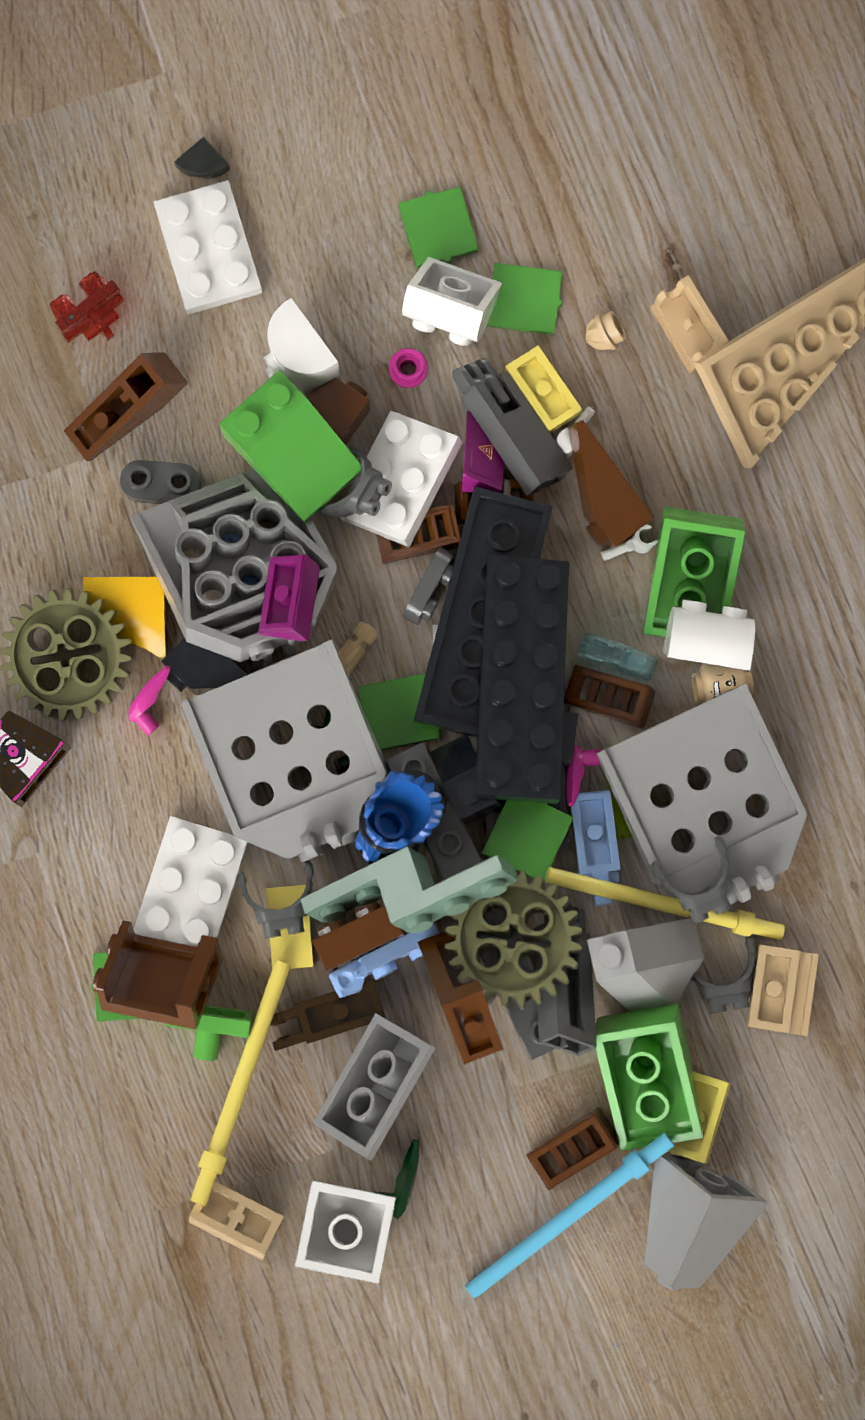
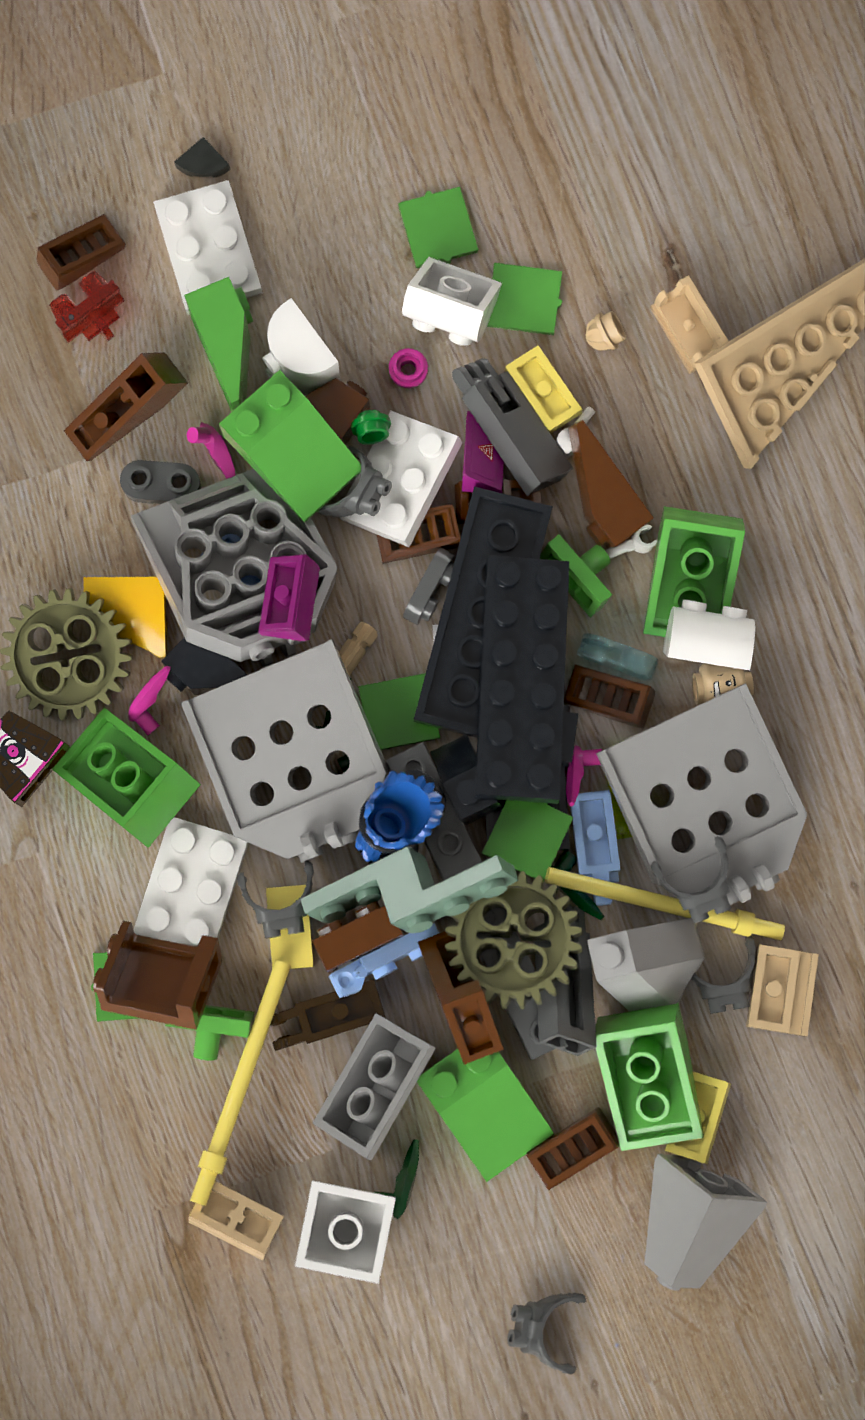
medium azure bar [465,1132,675,1299] -> none
none -> reddish brown slope [37,214,126,291]
none -> bright green slope [52,707,201,848]
none -> bright green slope [184,277,253,412]
none -> dark pink bar [186,422,236,479]
none -> green plate [351,410,391,445]
none -> bright green slope [417,1048,554,1182]
none -> dark grey helmet [507,1293,586,1374]
none -> bright green tile [540,535,612,618]
none -> dark green bar [551,850,605,920]

